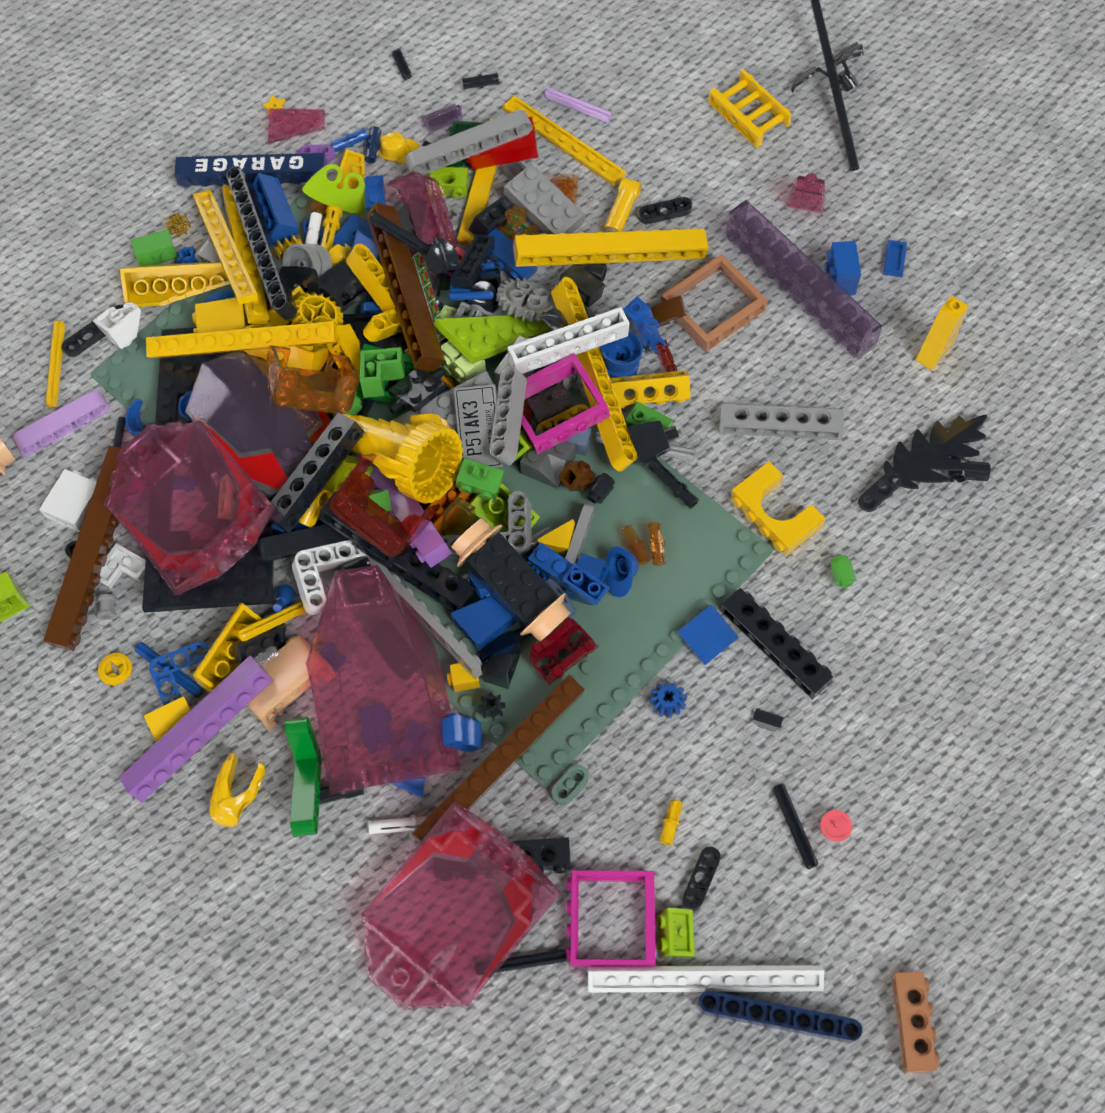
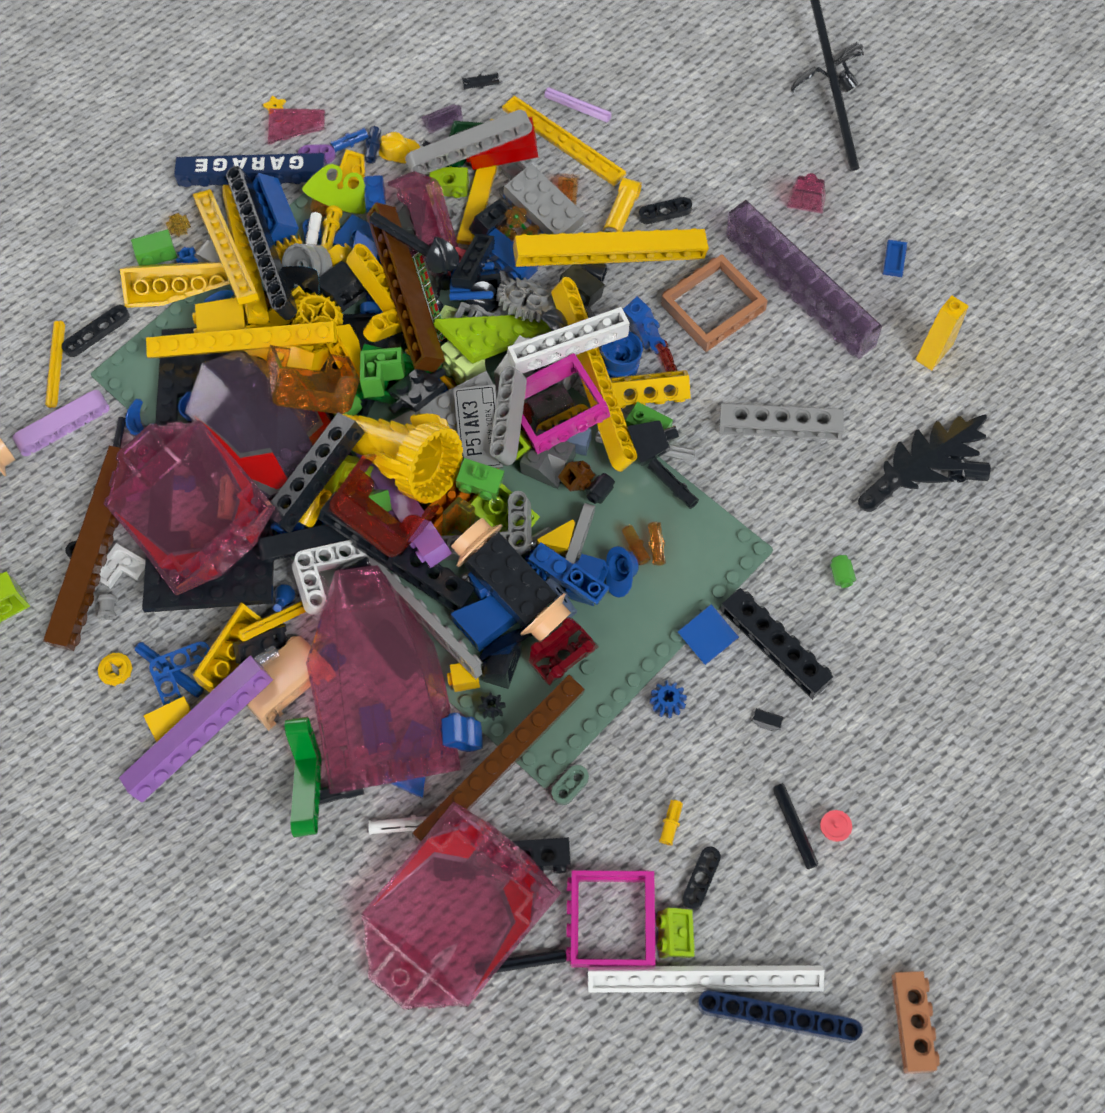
white brick [39,469,97,532] -> none
white slope [93,302,141,349] -> none
yellow hair [209,752,266,827] -> none
black axle [392,49,412,80] -> none
reddish brown slope [651,295,687,327] -> none
yellow fence [708,69,792,148] -> none
yellow arch [731,461,826,556] -> none
blue brick [825,241,861,297] -> none

